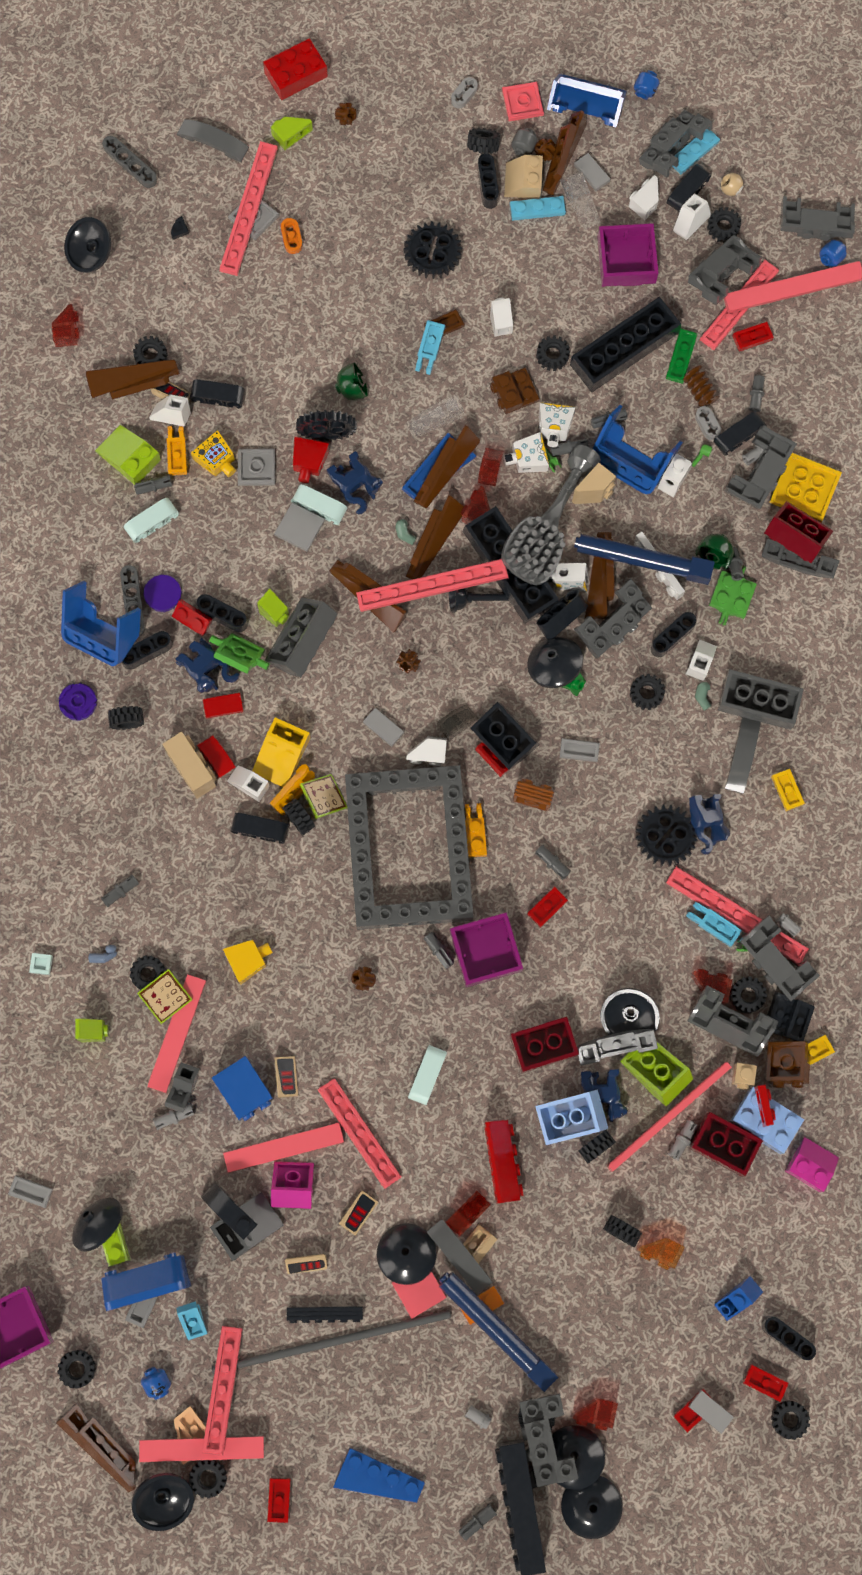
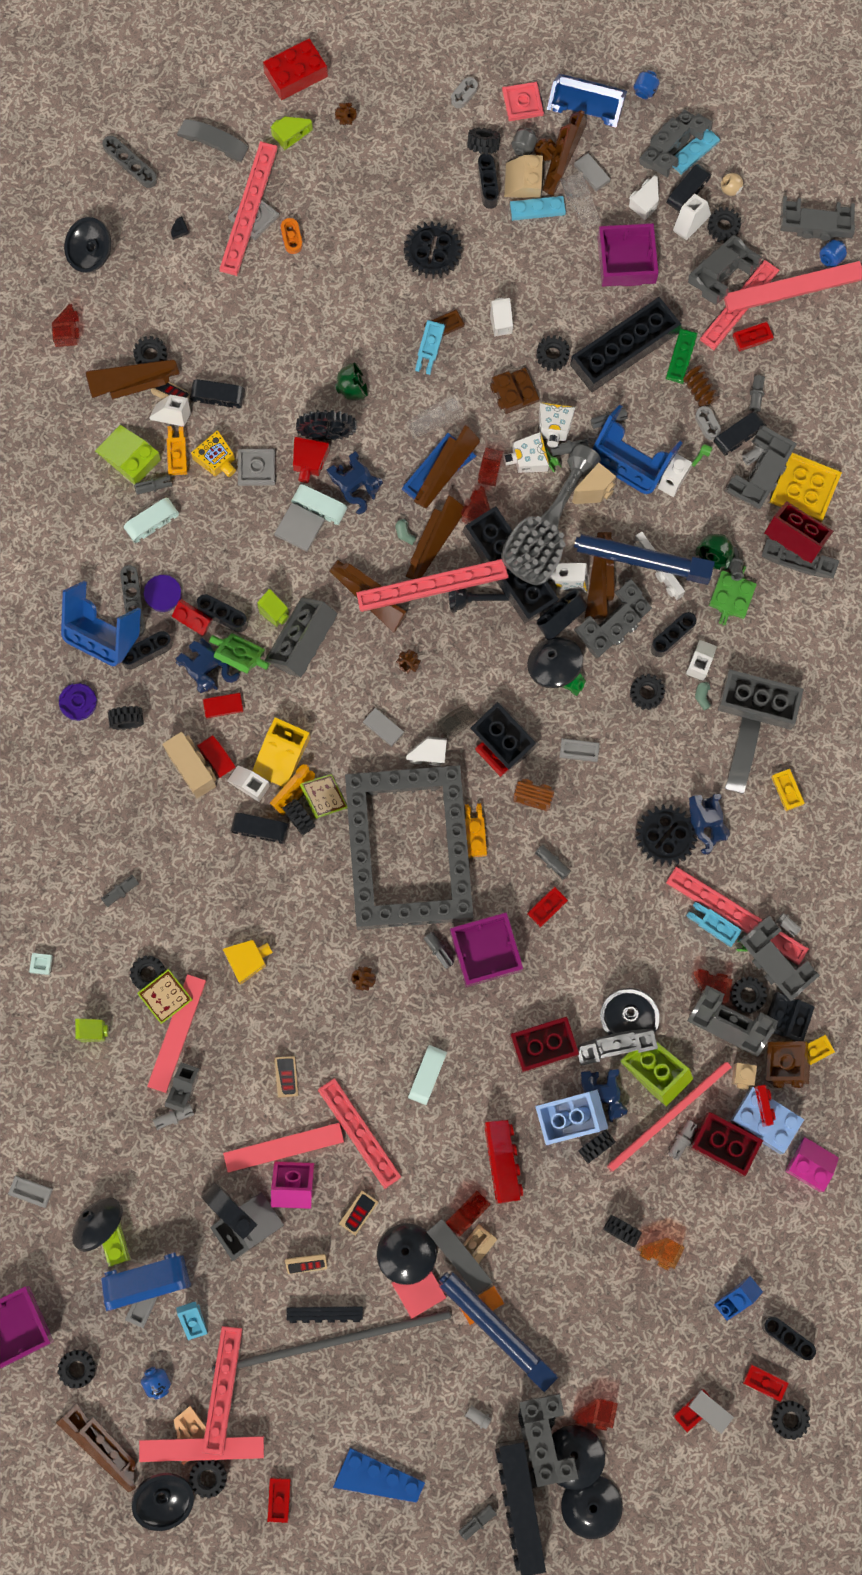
sand blue arm [88,945,117,963] -> none
blue slope [212,1056,273,1121] -> none

